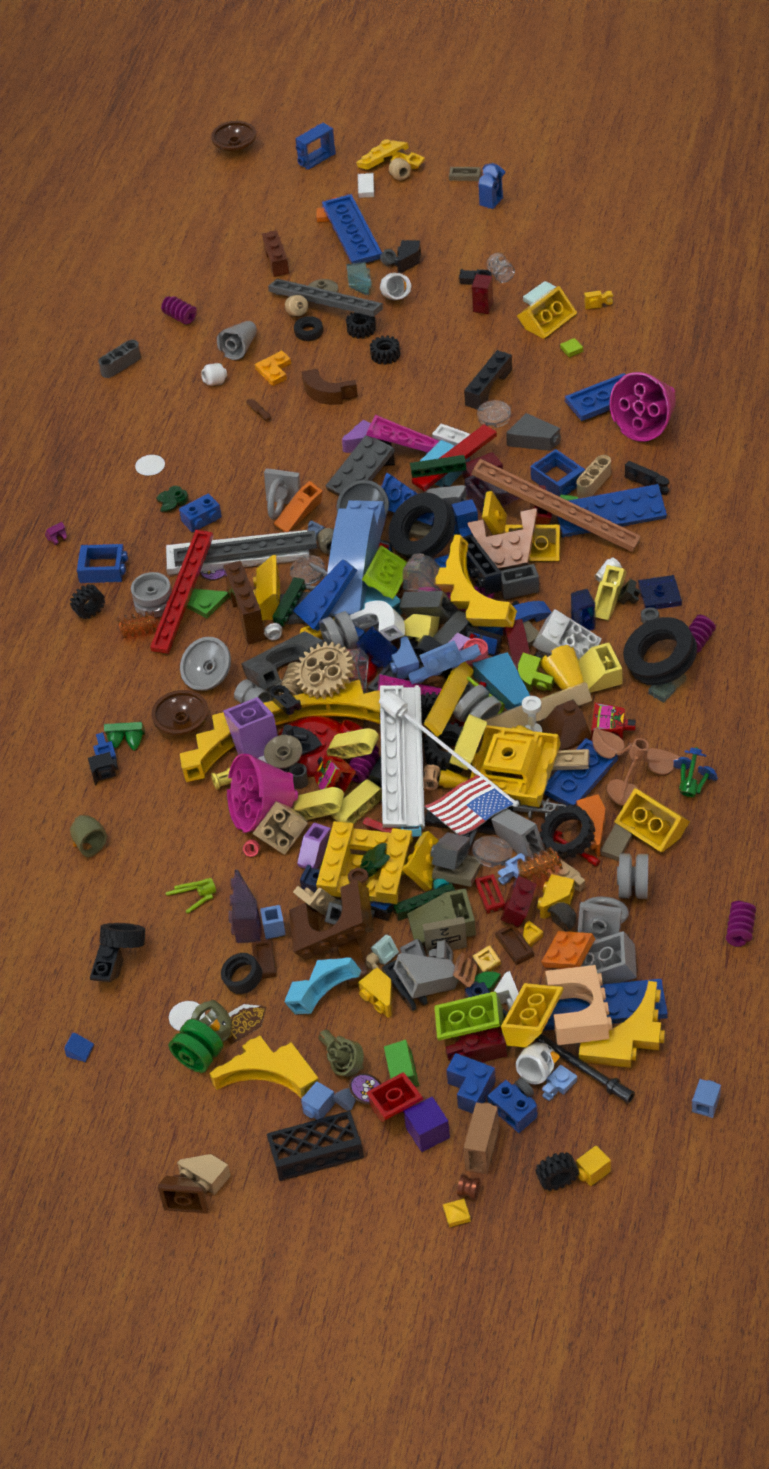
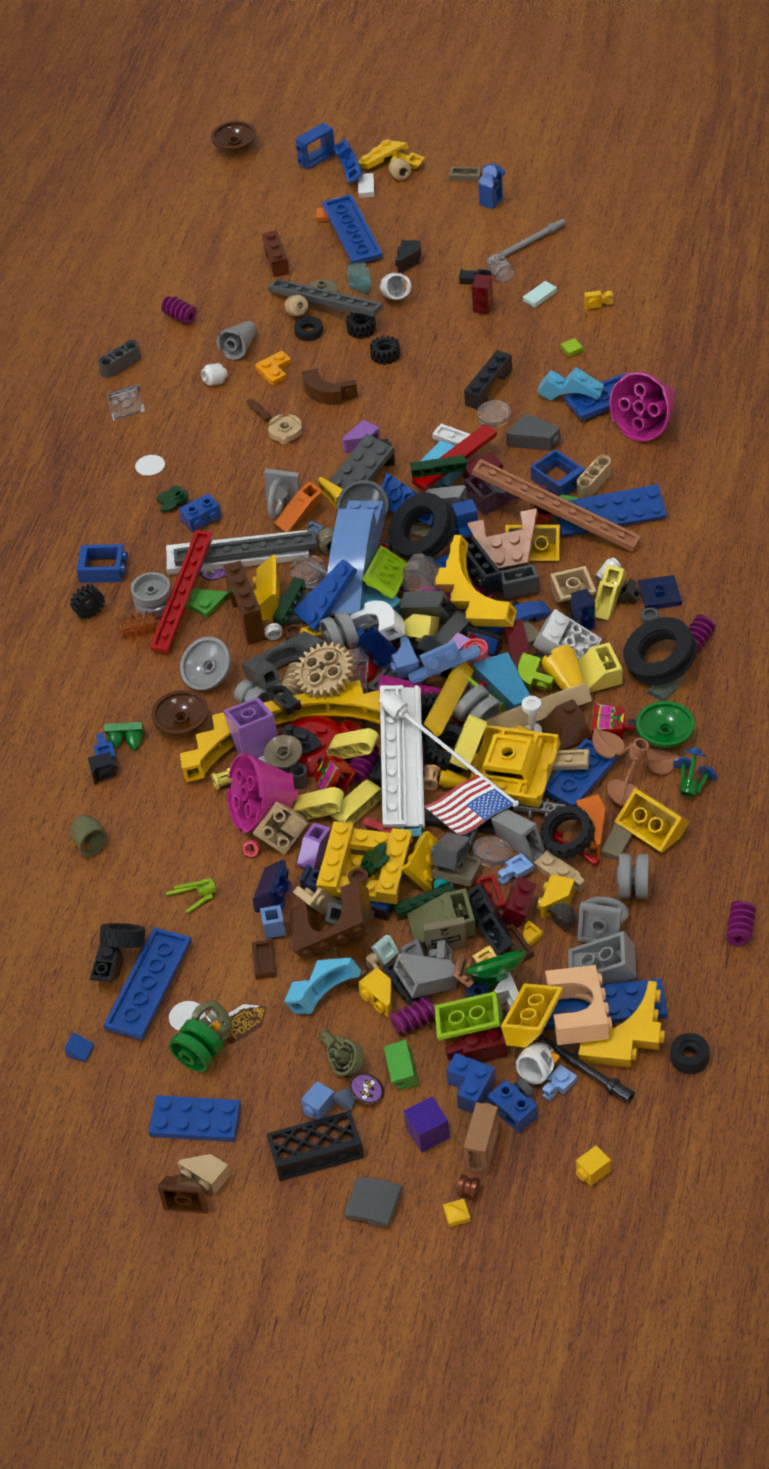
magenta tile [45,522,67,545] -> none
yellow arch [210,1036,319,1099] -> none
black tyre [221,953,262,994] -> none
clear purple slope [229,870,262,943] -> none
dark pink wing [366,415,439,453] -> none
red slope [366,1072,423,1123] -> none
dark grey tile [380,249,397,266] -> none
yellow plate [482,491,507,535] -> none
yellow slope [517,286,577,339] -> none
clear orange piece [517,847,563,882] -> none
black tyre [535,1152,579,1191] -> none
orange plate [541,931,595,969] -> none
black hinge [624,461,669,495] -> none
medium blue brick [692,1079,721,1118] -> none
none -> blue plate [104,927,192,1040]
none -> clear slope [105,384,145,421]
none -> blue plate [149,1095,241,1142]
none -> clear blue slope [253,860,291,913]
none -> tan plate [268,414,302,444]
none -> reddish brown tile [284,624,302,640]
none -> yellow slope [318,477,343,509]
none -> blue slope [333,138,363,184]
none -> dark grey slope [344,1177,403,1227]
none -> magenta piece [389,997,436,1036]
none -> green dish [465,949,526,981]
none -> black slope [467,883,514,956]
none -> light grey bar [486,219,566,265]
none -> medium azure arch [537,367,604,401]
none -> tan slope [550,566,596,602]
none -> green dish [636,701,695,748]
none -> black tyre [670,1033,710,1074]

